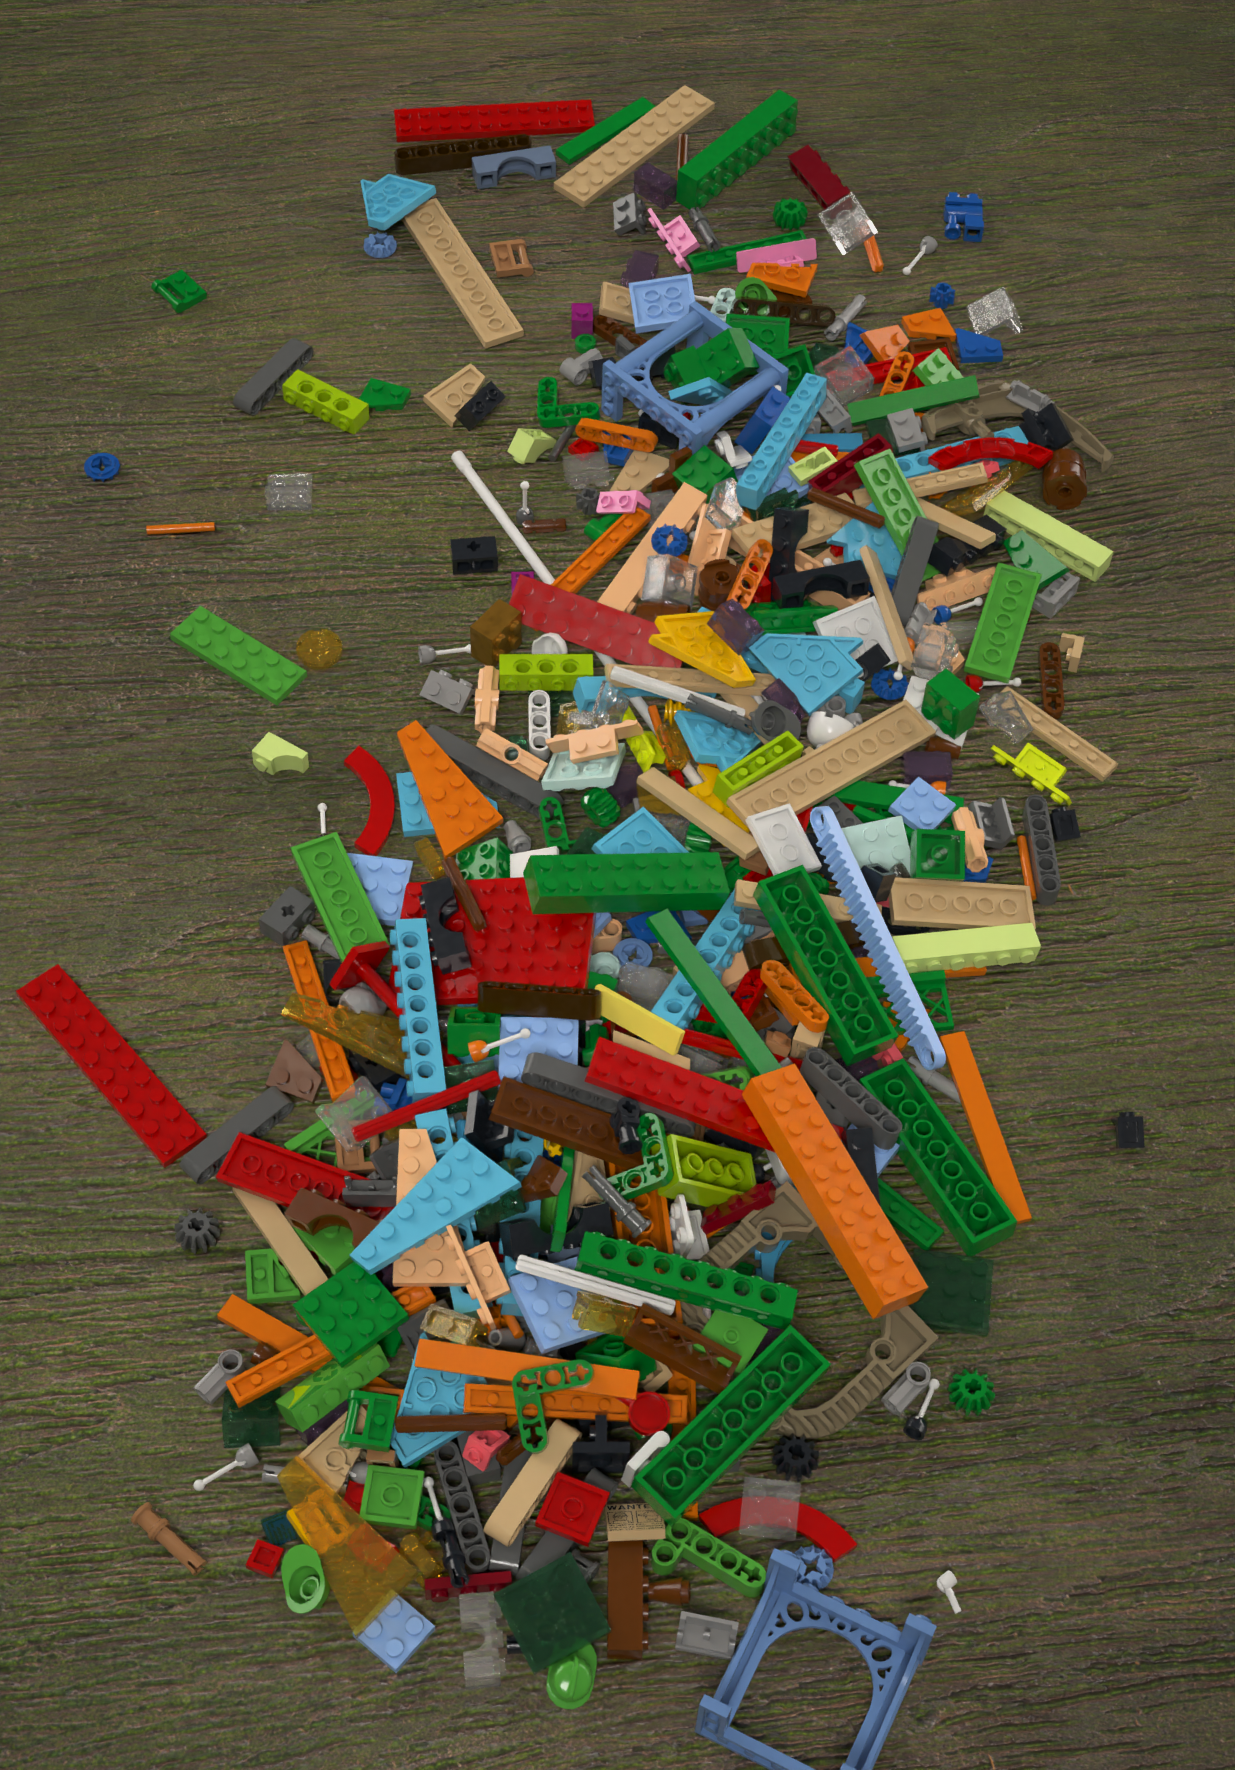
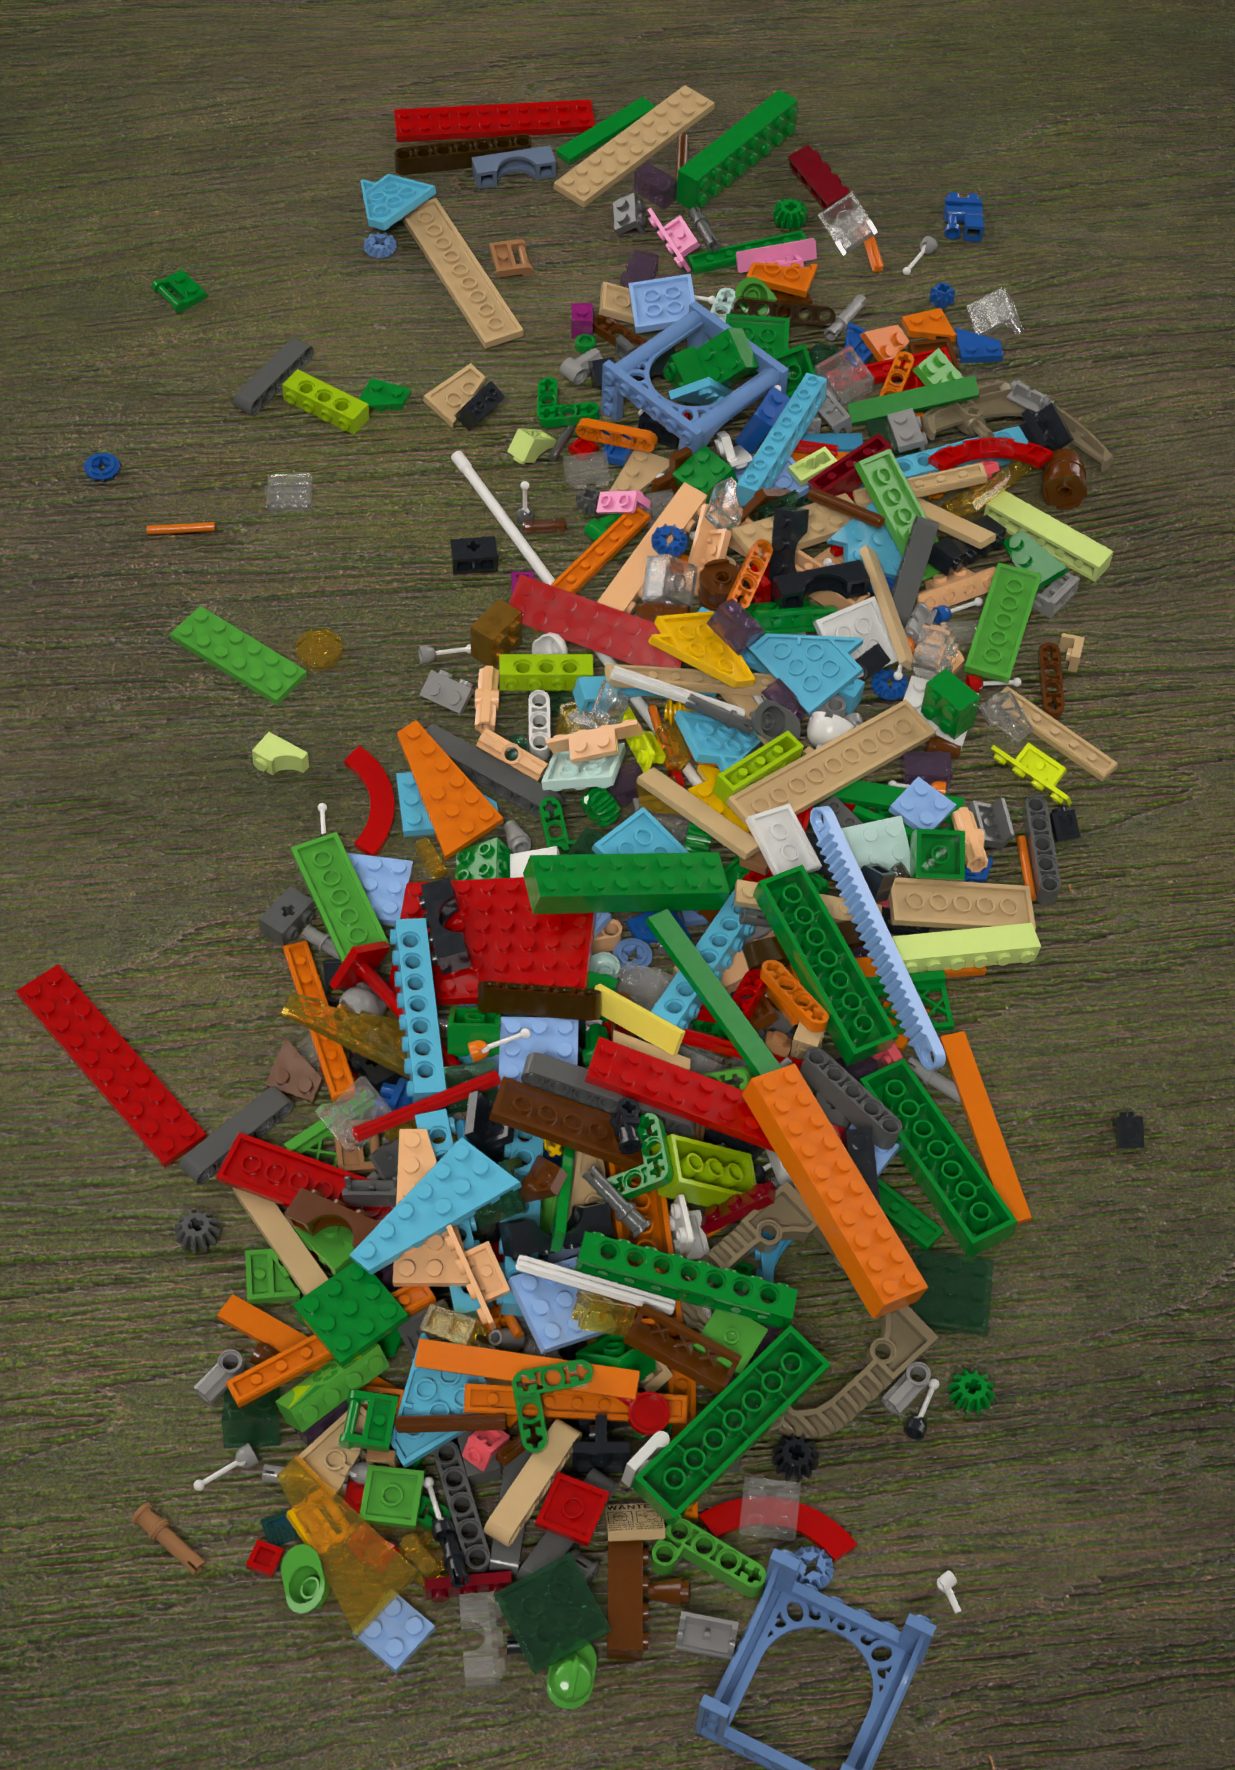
reddish brown axle [441,857,487,931] -> none
none -> reddish brown wing [735,488,794,523]

